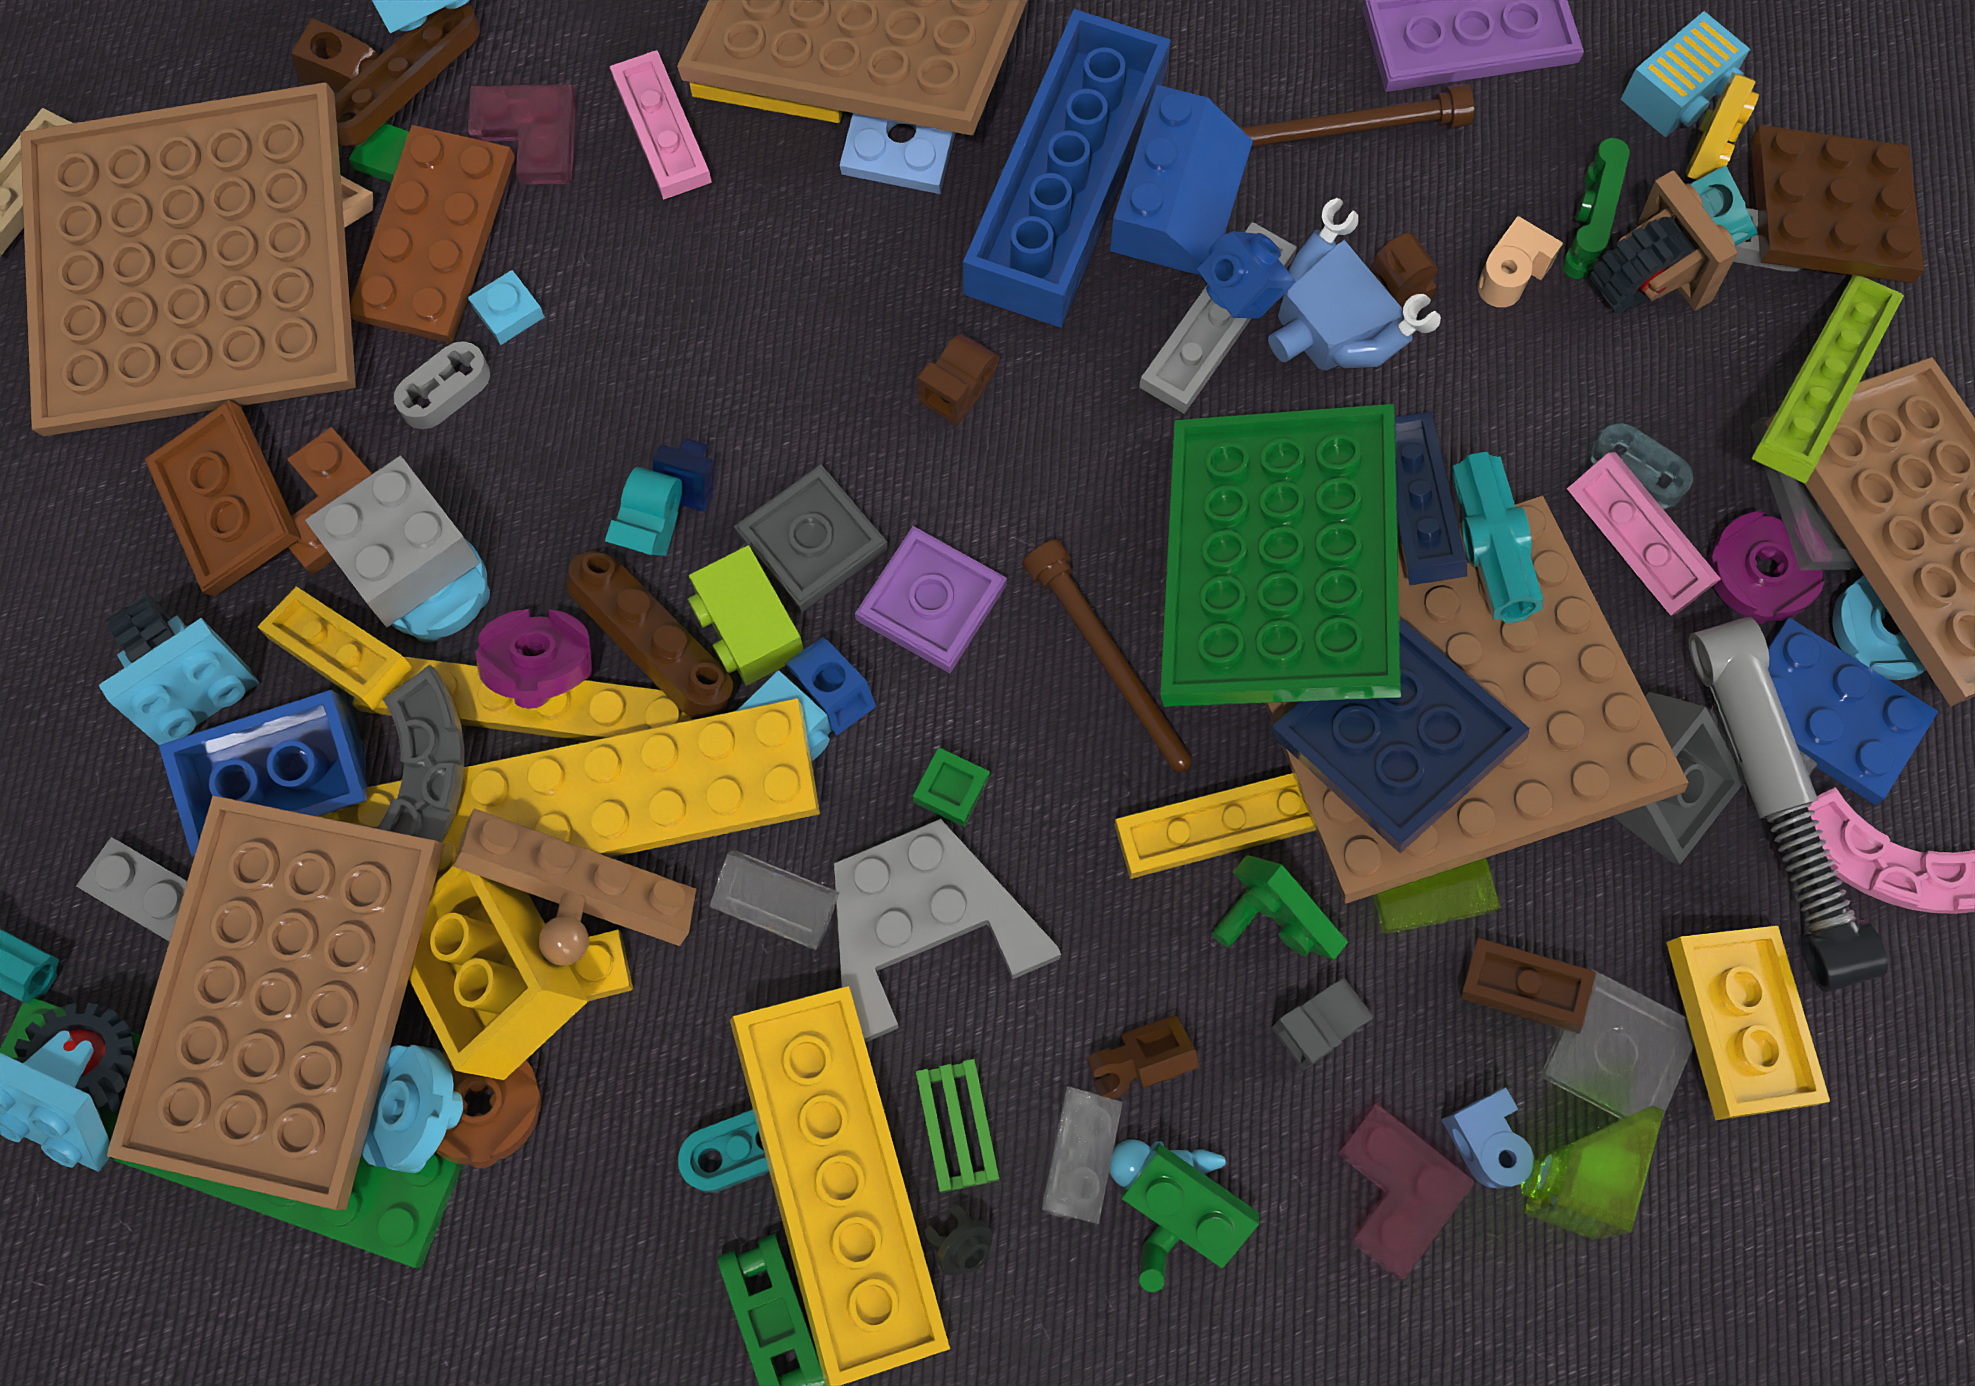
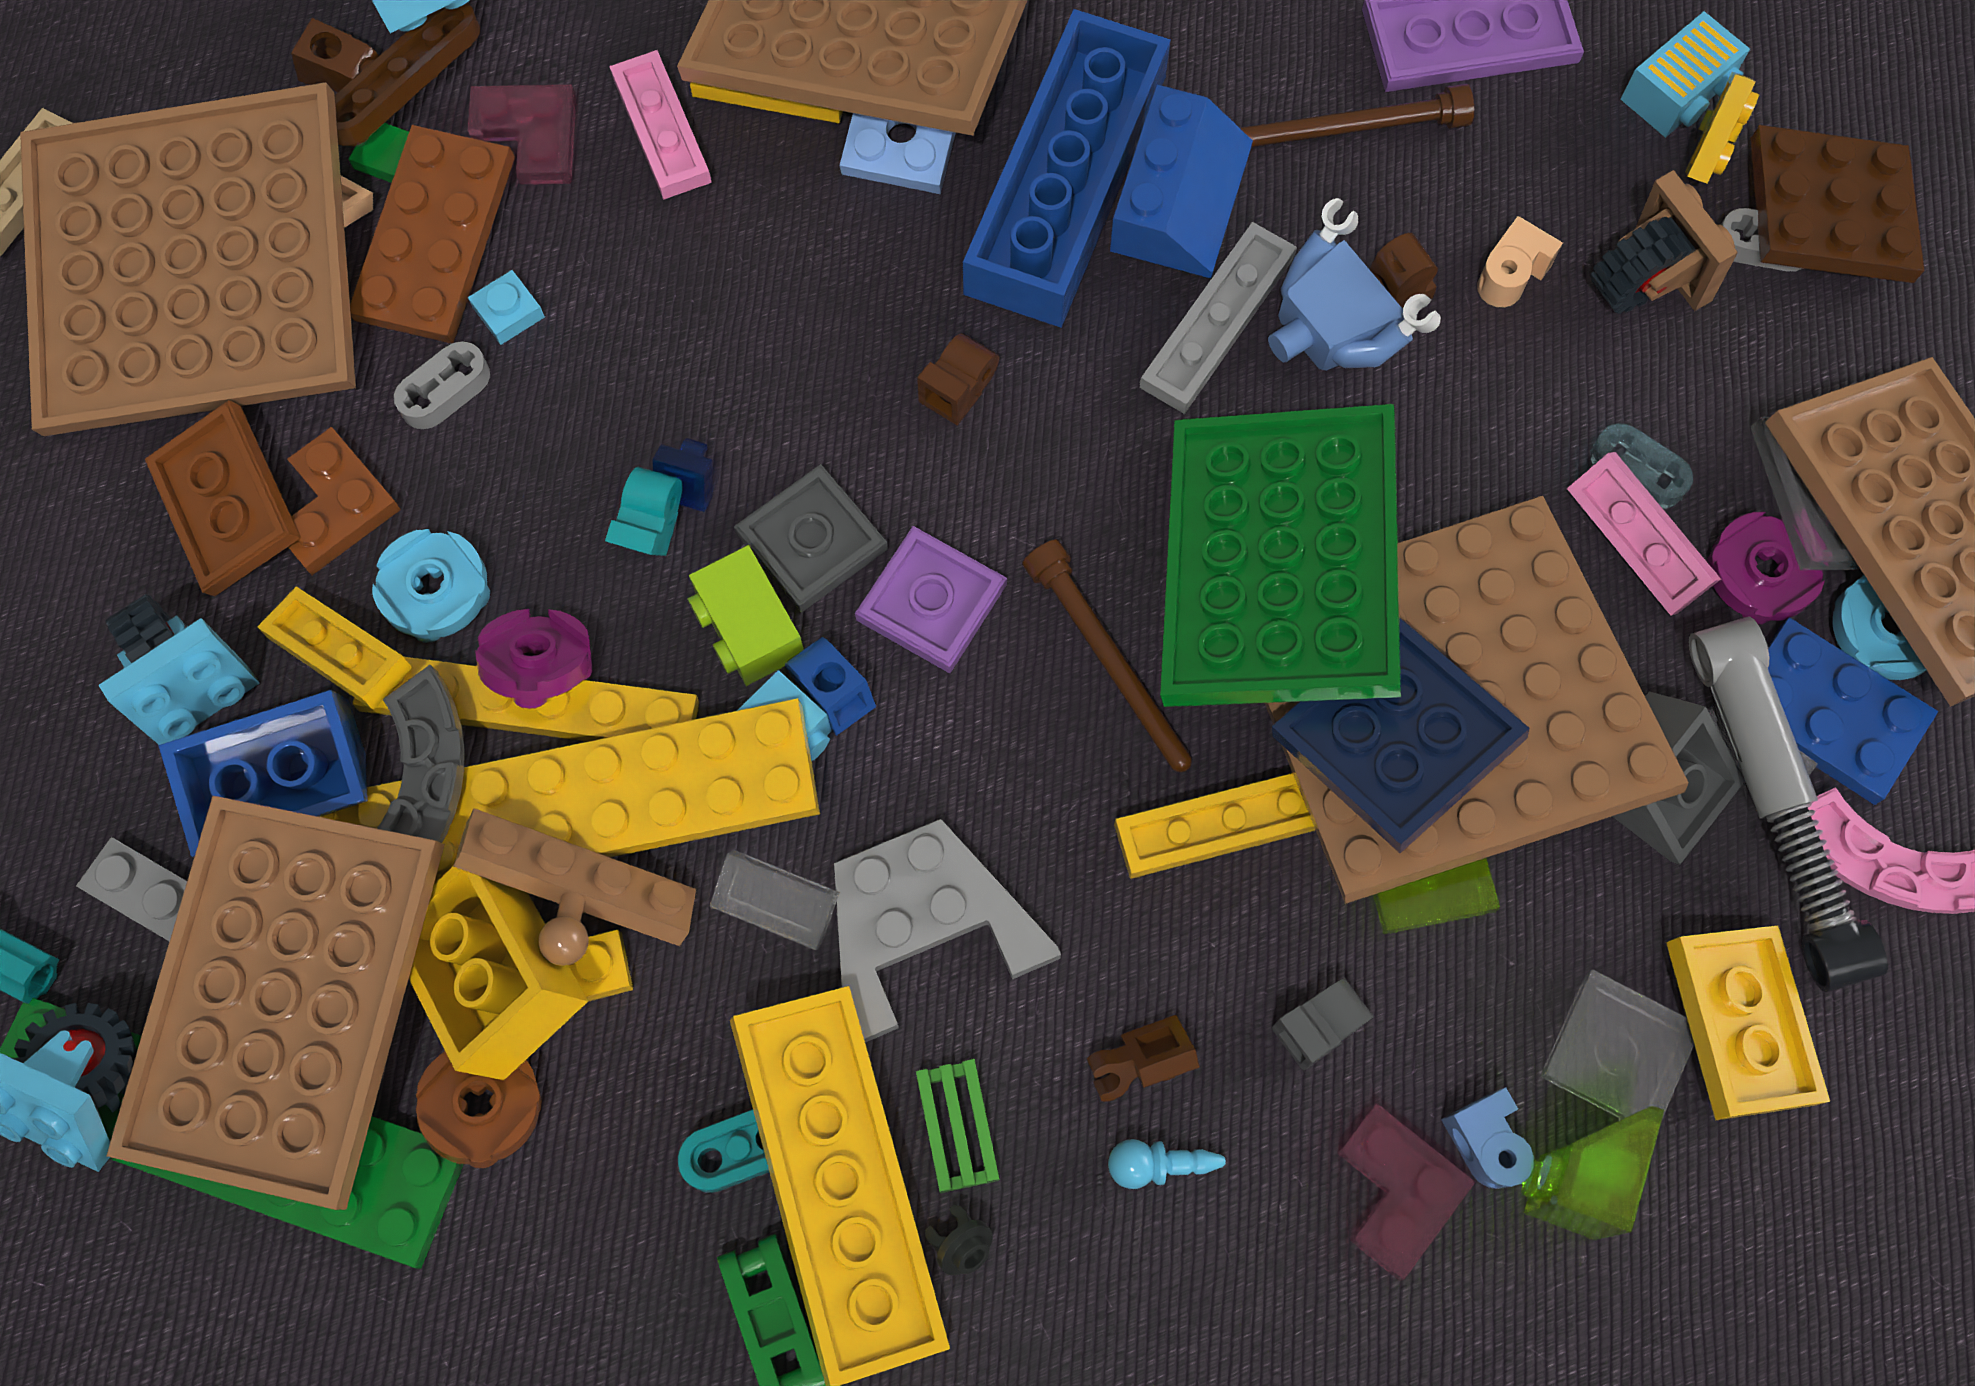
light grey brick [305,455,480,628] -> none
medium azure plate [362,1045,463,1173] -> none
reddish brown plate [566,551,733,719] -> none
green plate [913,747,990,827] -> none
clear hinge [1042,1087,1123,1224] -> none
green plate [1122,1143,1259,1292] -> none
blue brick [1197,231,1296,319] -> none
green plate [1211,855,1348,960] -> none
dark blue plate [1395,411,1468,586] -> none
teal piece [1452,452,1544,624] -> none
reddish brown plate [1461,938,1596,1034] -> none
green plate [1562,138,1630,279] -> none
teal leg [1690,165,1758,246] -> none
lime tile [1751,275,1904,484] -> none

